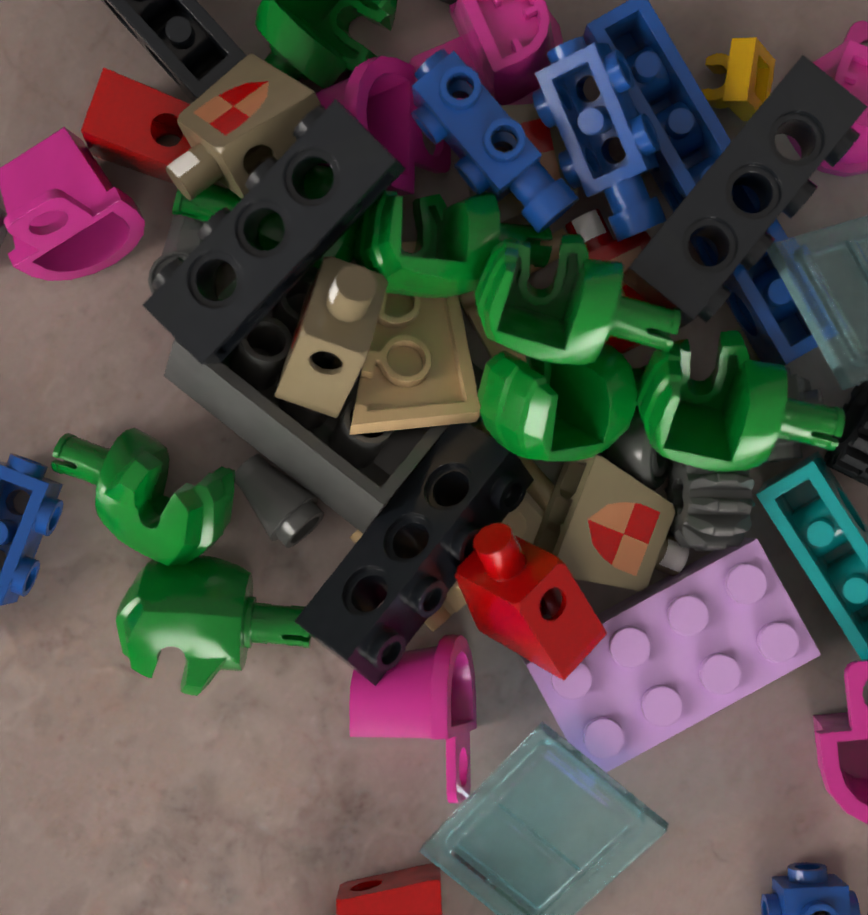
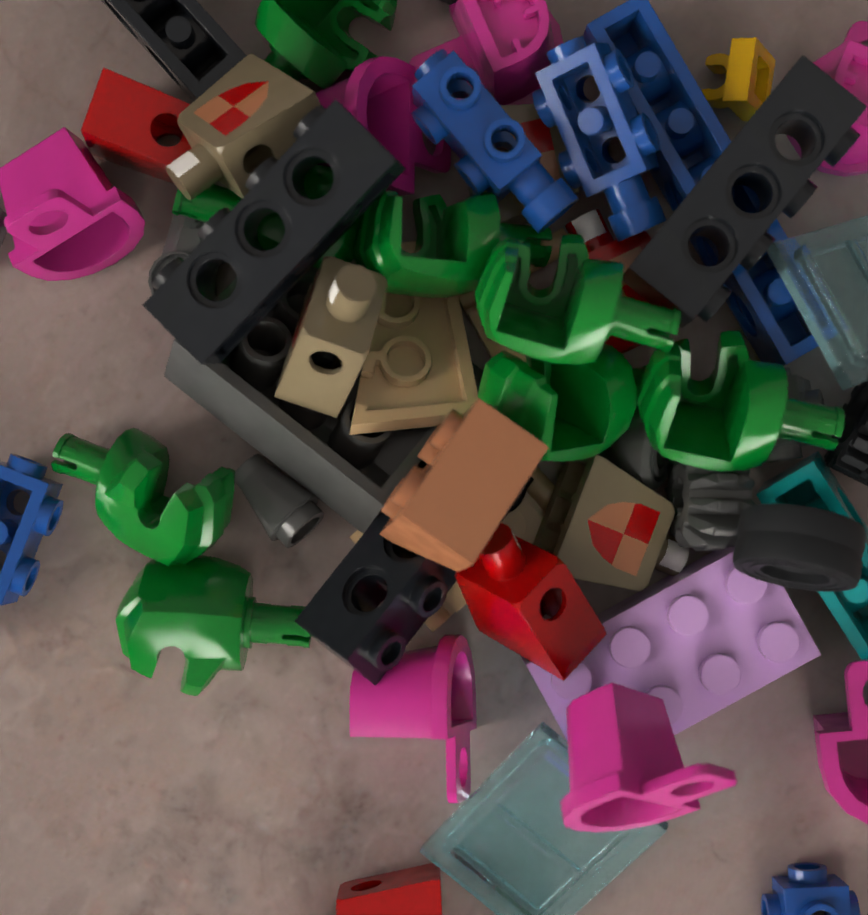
none -> nougat slope [380,398,549,572]
none -> dark pink container [560,683,737,832]
none -> black tyre [733,503,866,592]

